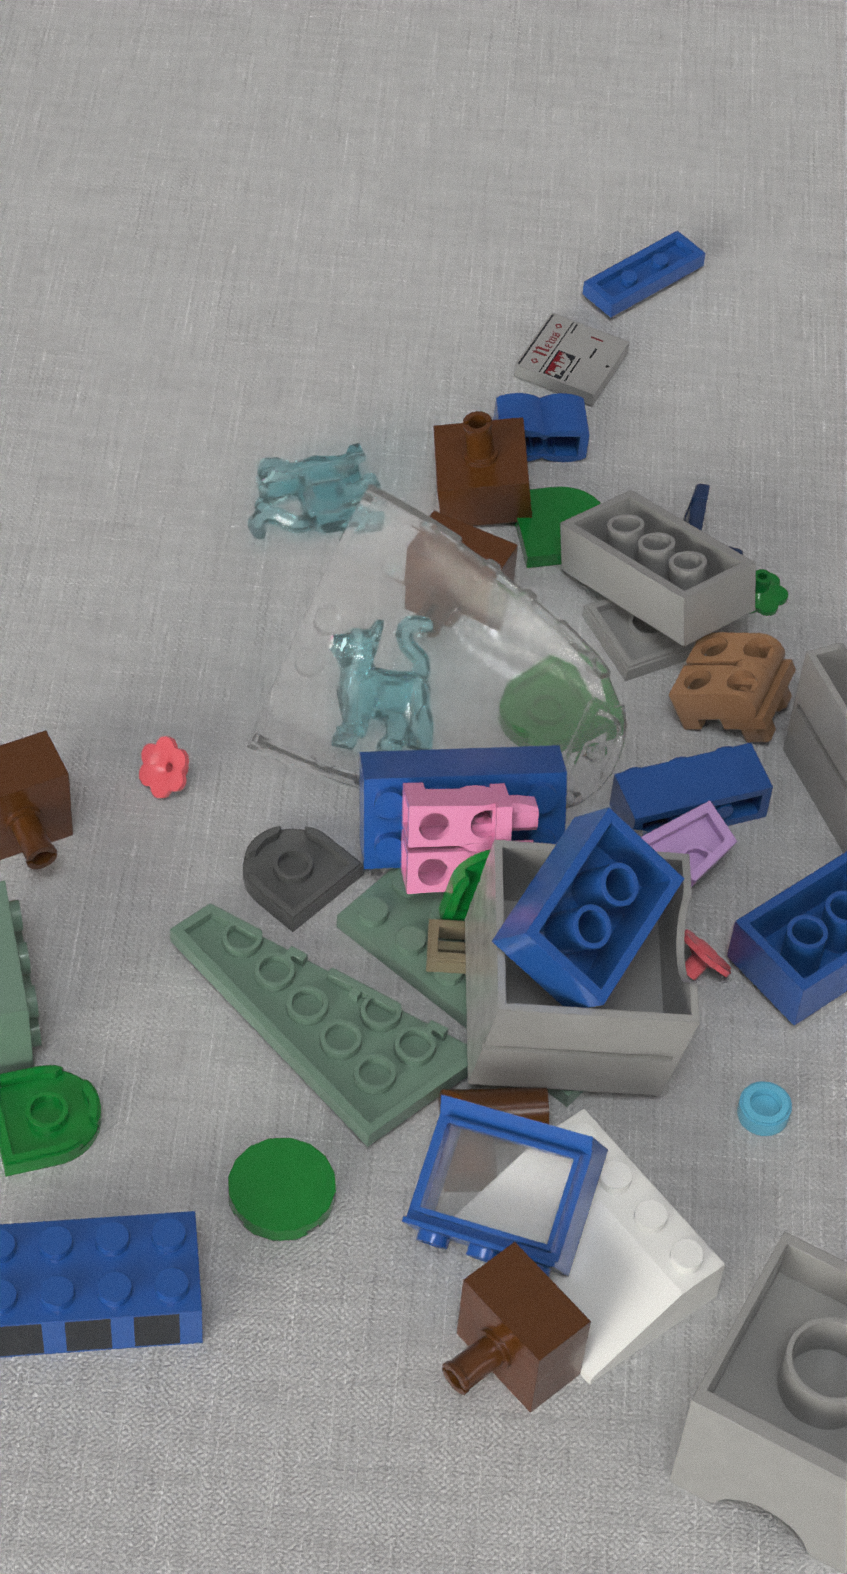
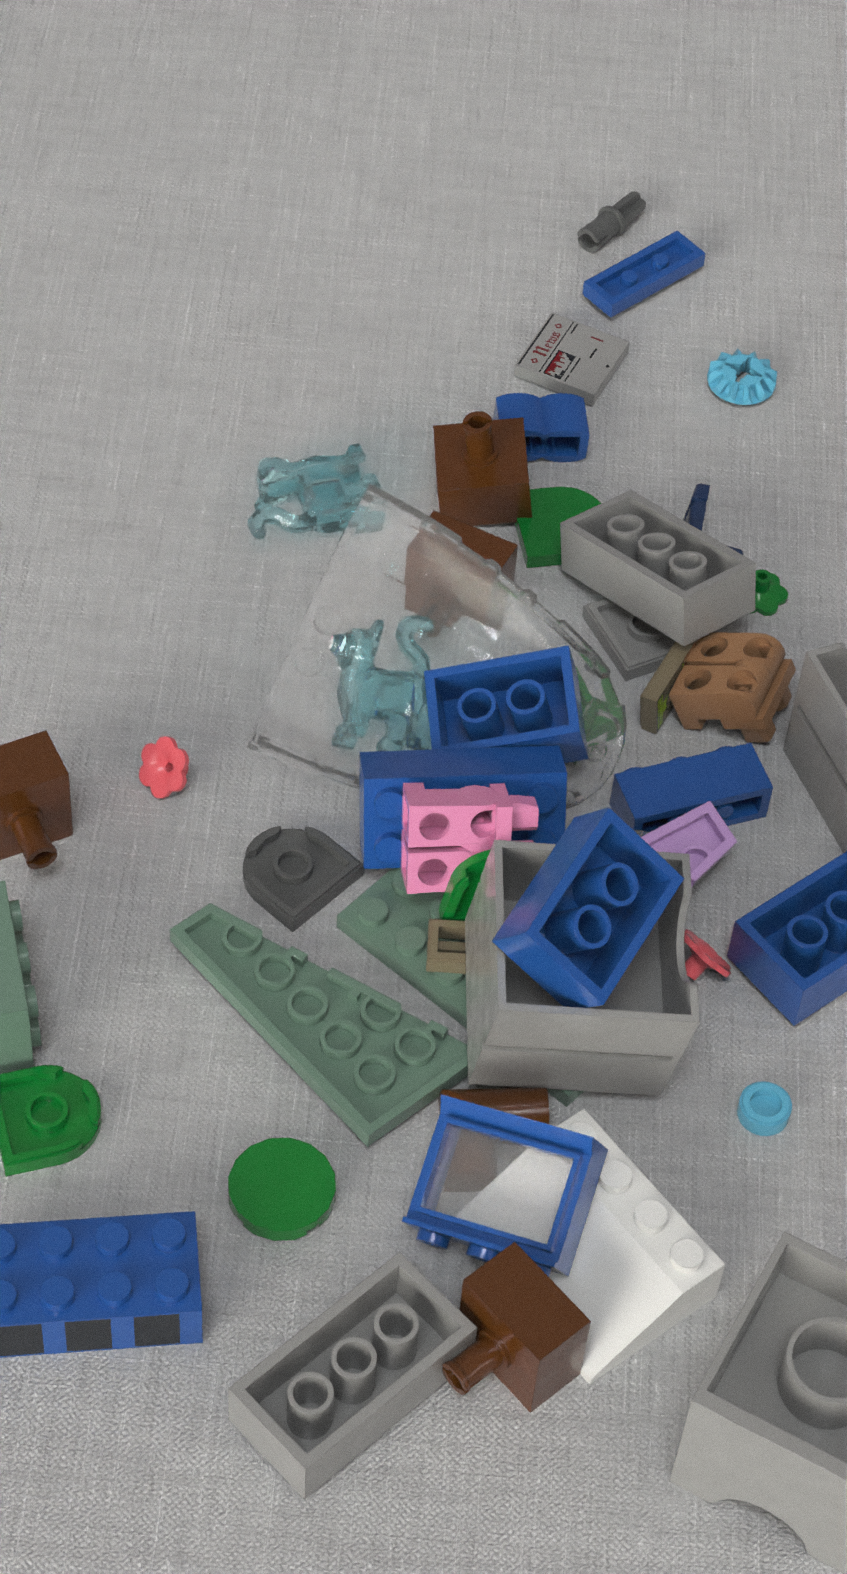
none -> light grey brick [228,1251,477,1499]
none -> blue brick [424,645,589,763]
none -> dark grey axle [577,191,646,253]
none -> dark tan tile [640,641,697,734]
none -> medium azure gear [707,348,777,405]

